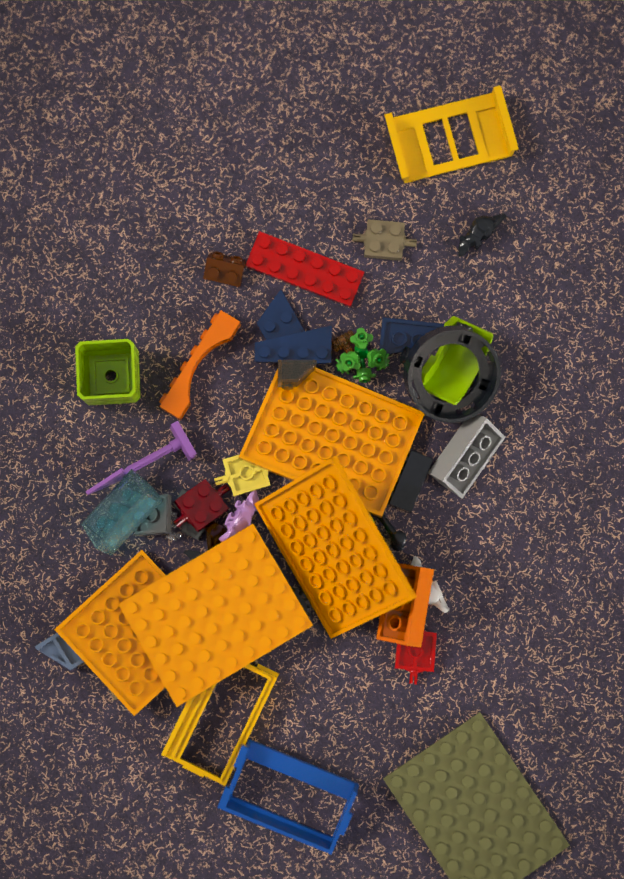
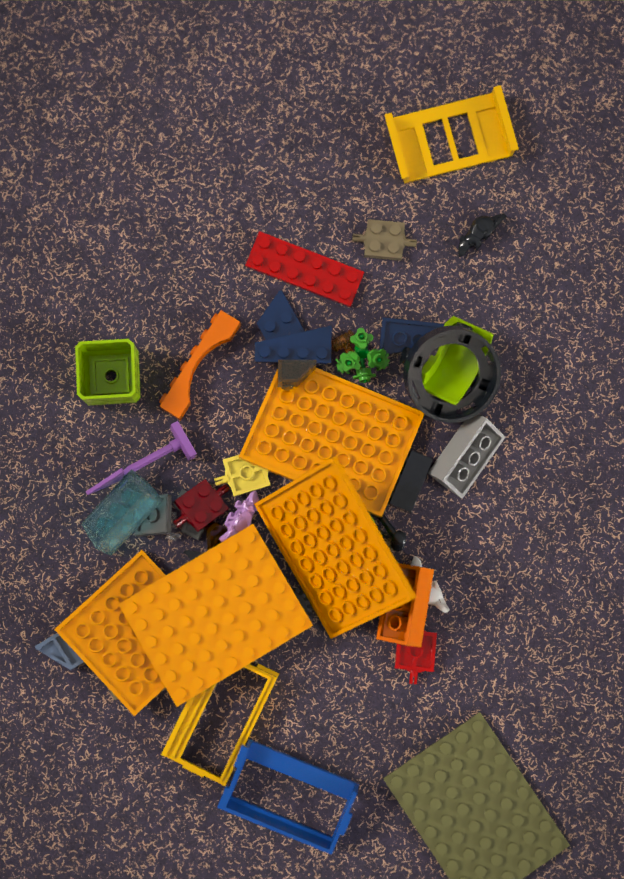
reddish brown bracket [203,251,246,287] -> none

